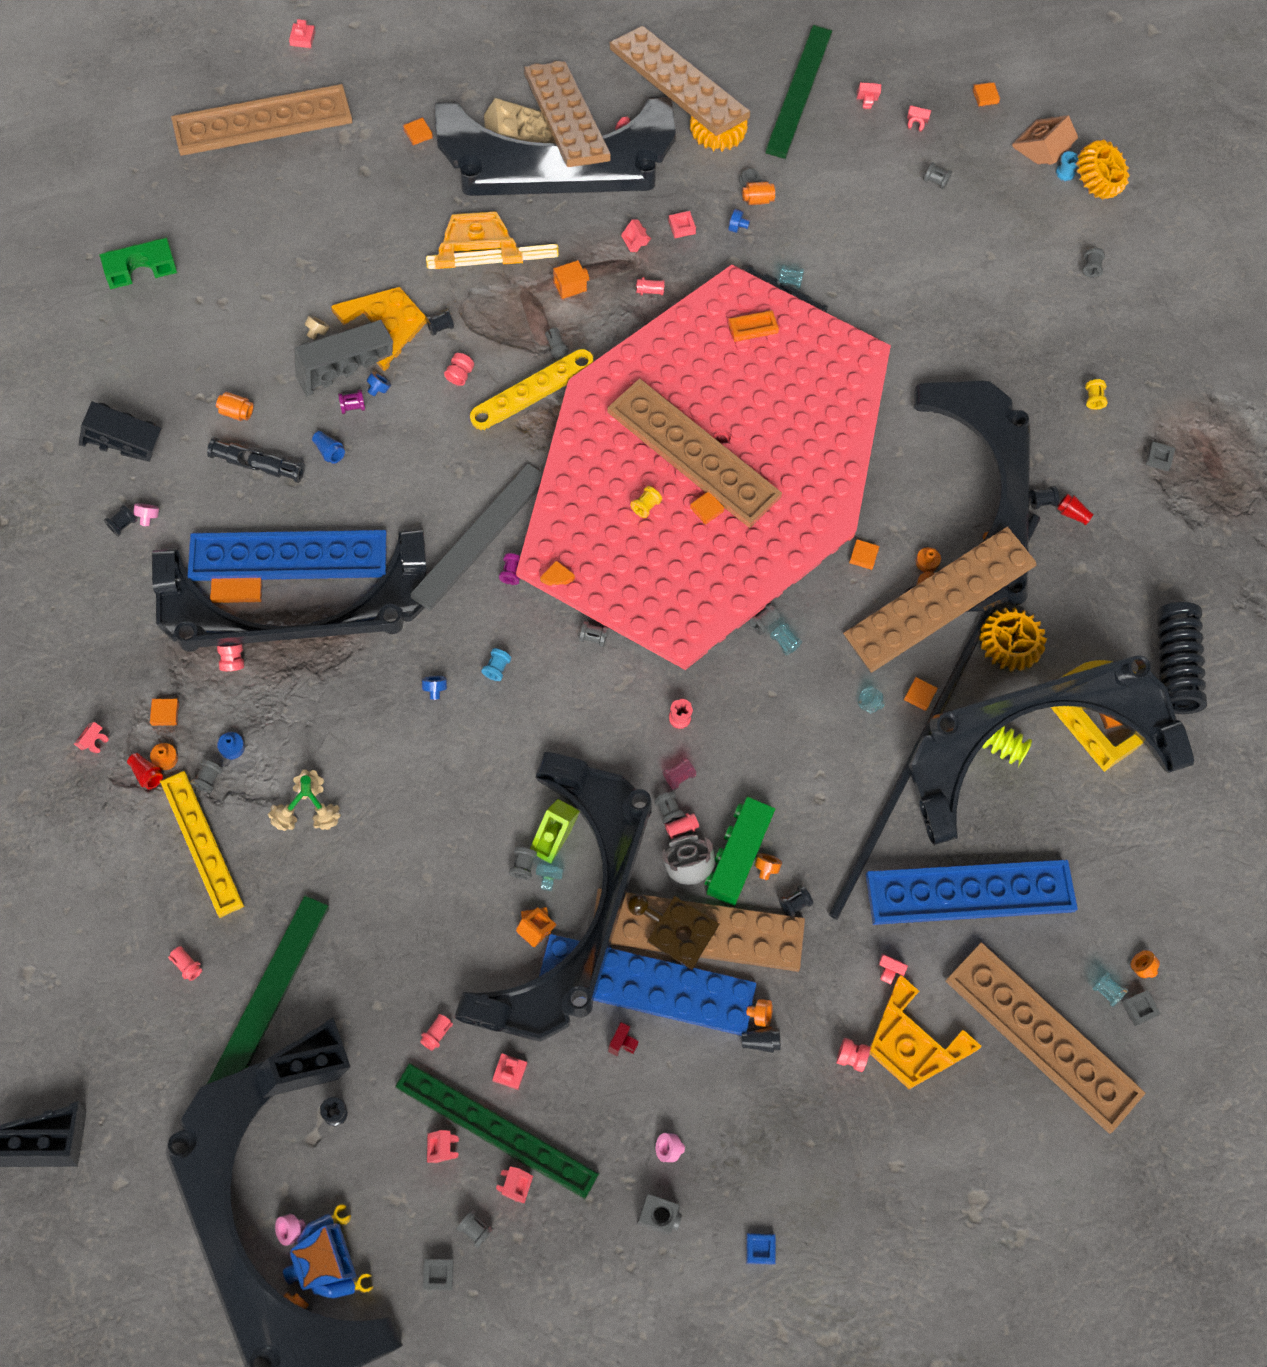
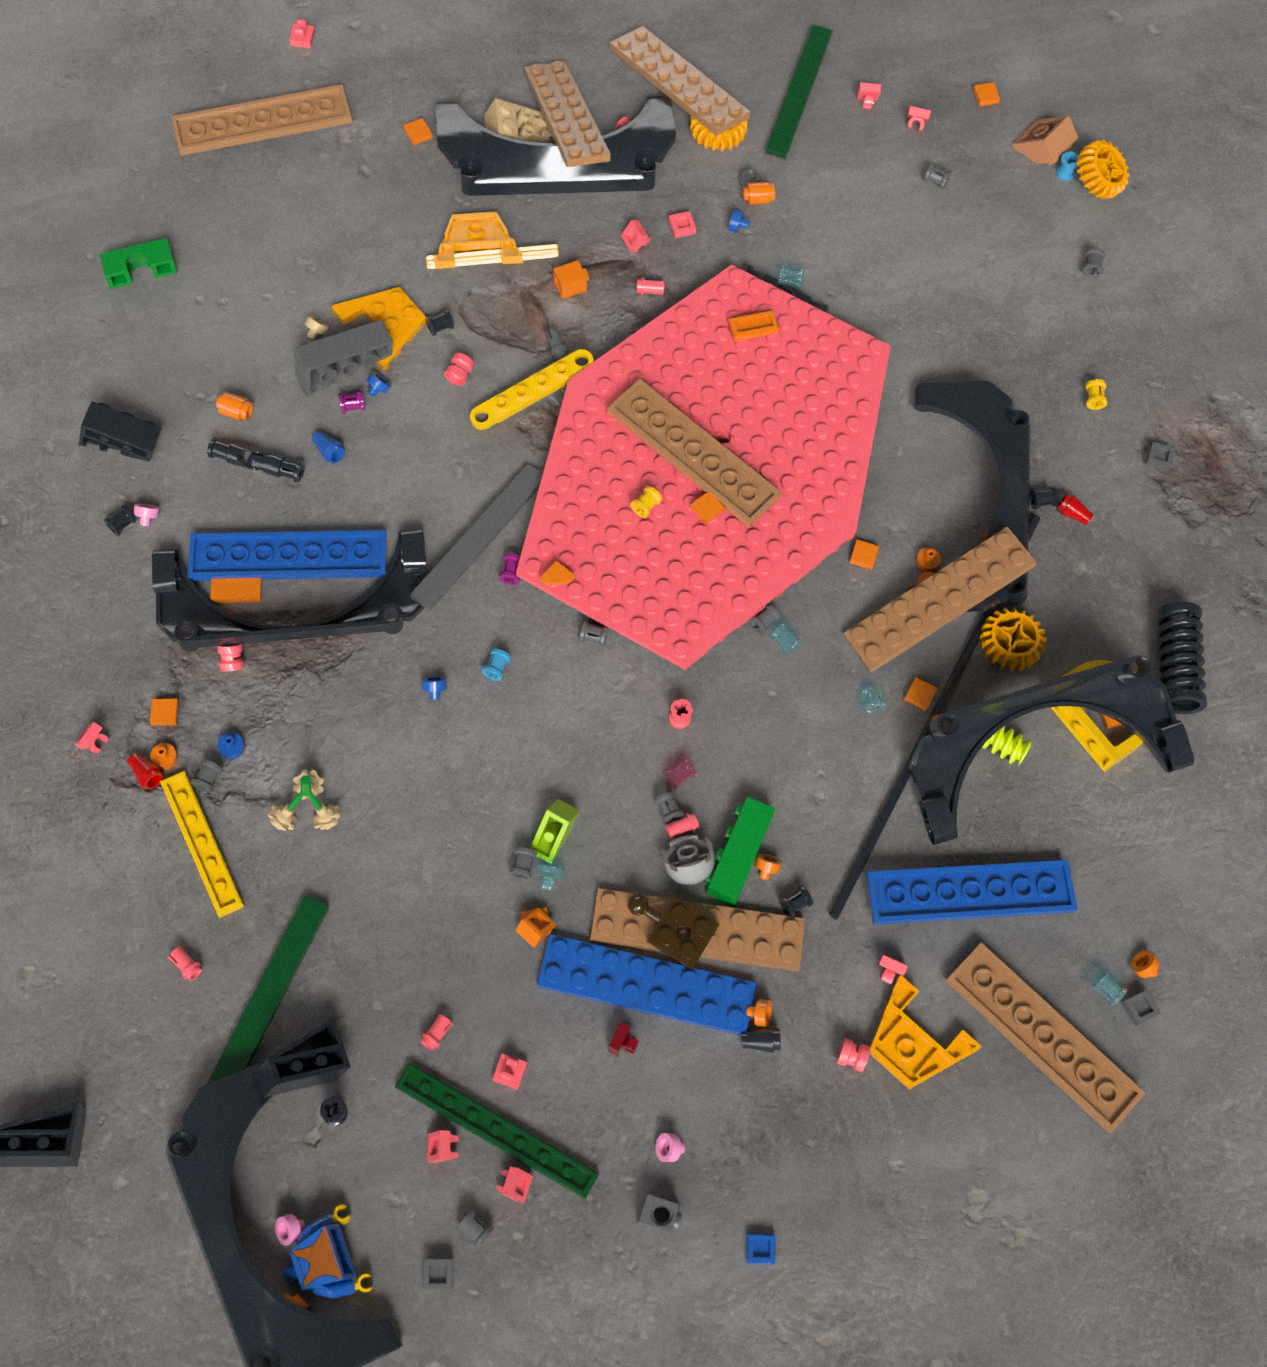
black panel [454,752,652,1042] -> none

